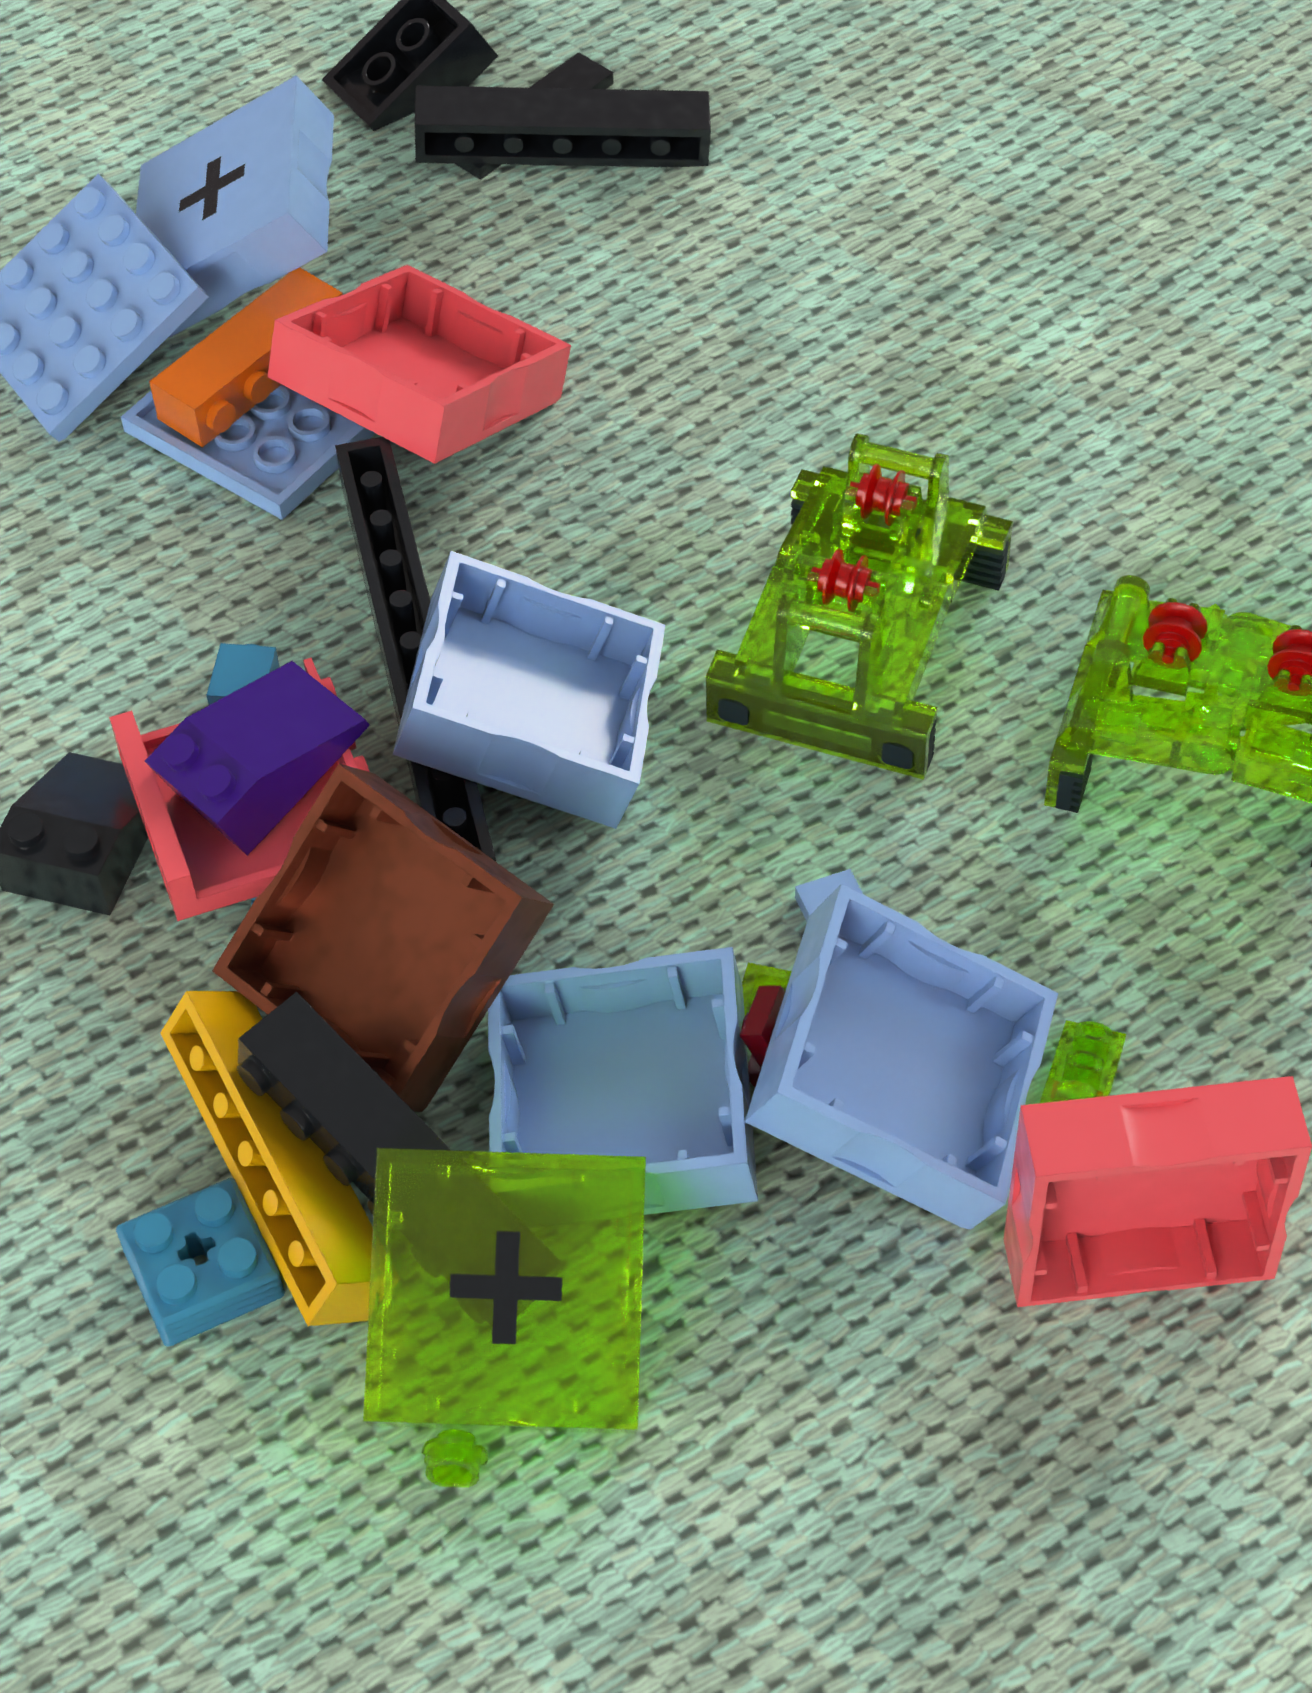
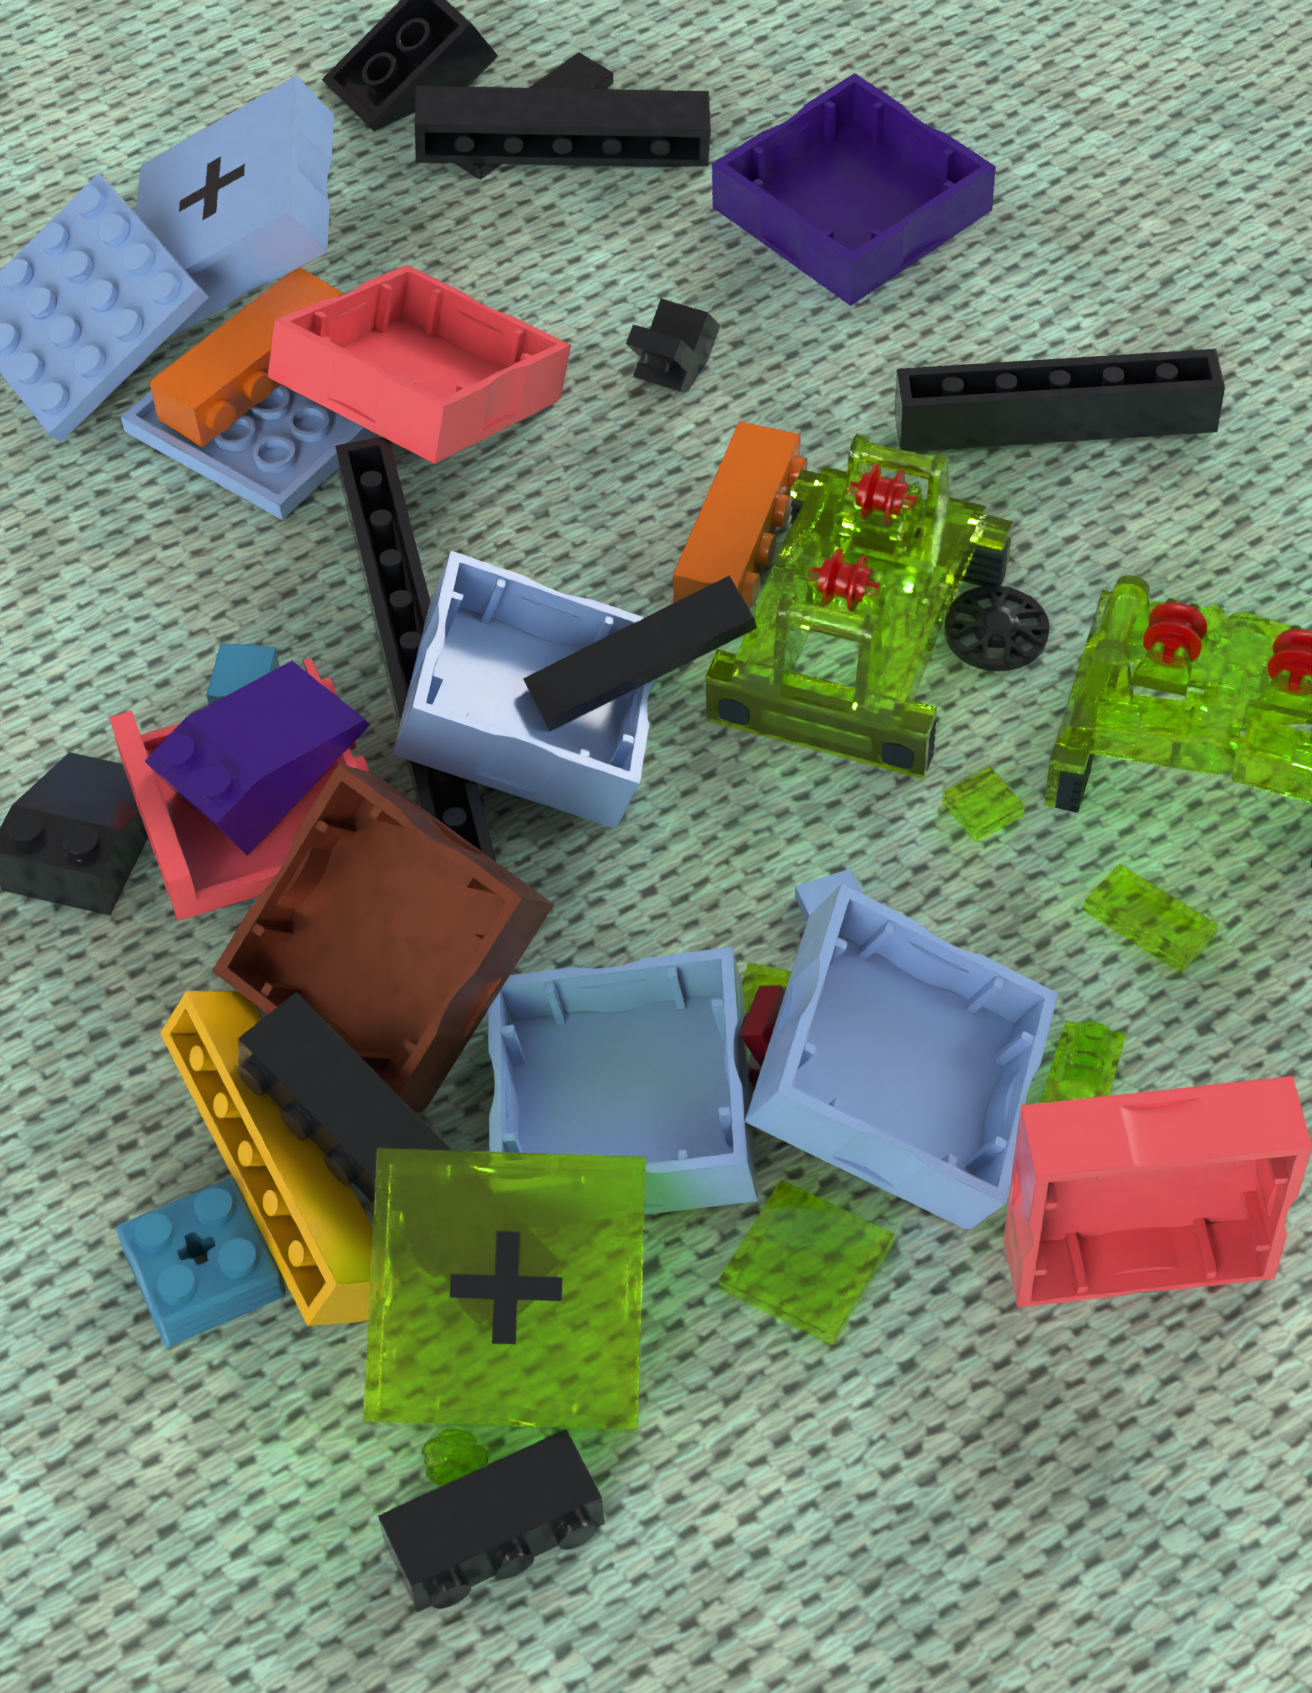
none -> black brick [378,1429,605,1612]
none -> black tile [523,575,757,732]
none -> black brick [626,298,720,393]
none -> orange brick [673,421,808,606]
none -> dark purple tile [712,73,996,306]
none -> clear neon green tile [719,1180,895,1346]
none -> black brick [894,349,1225,452]
none -> clear neon green tile [942,767,1025,843]
none -> black wheel [944,585,1050,671]
none -> clear neon green tile [1083,863,1218,973]

